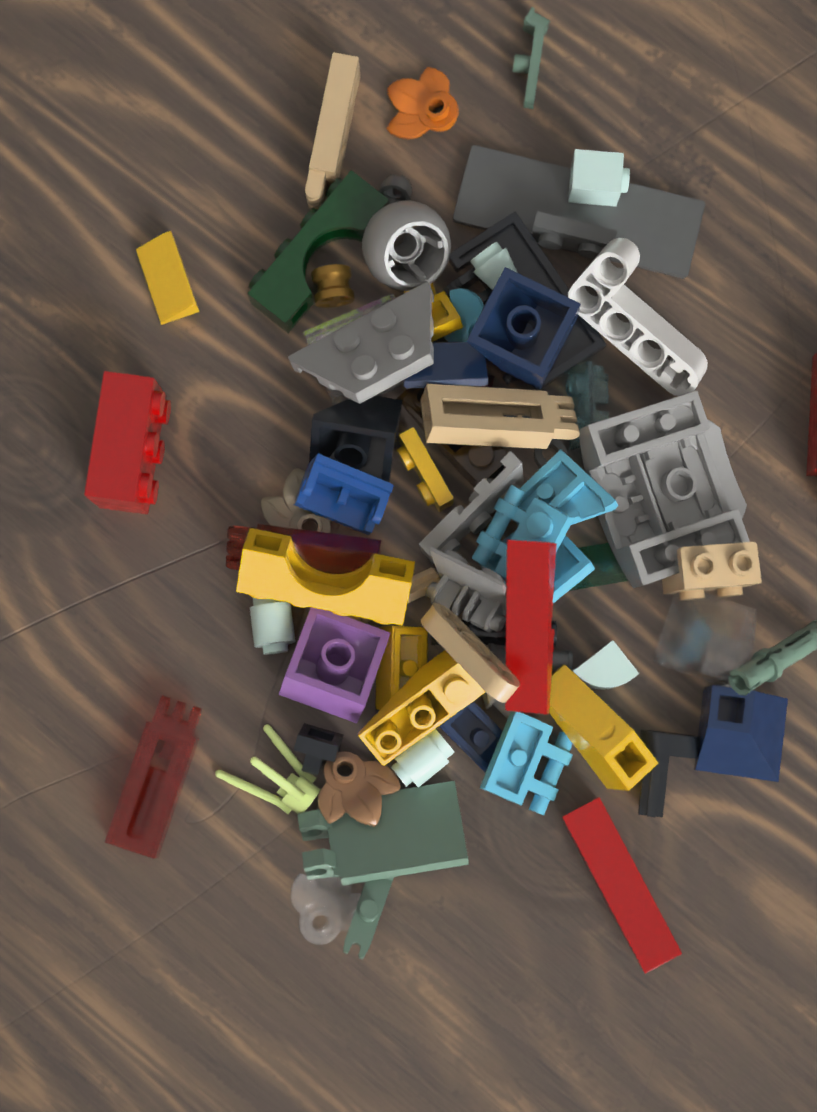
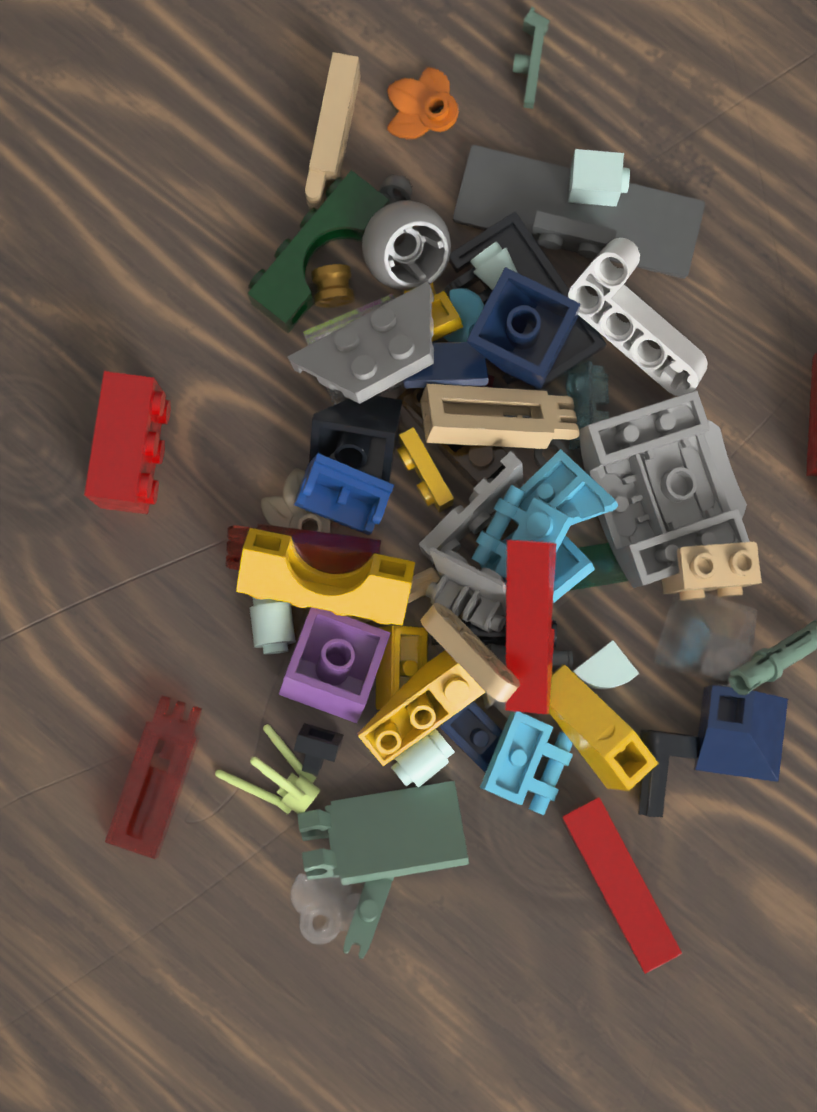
yellow slope [136,231,200,325] -> none
medium nougat plate [318,751,401,827] -> none

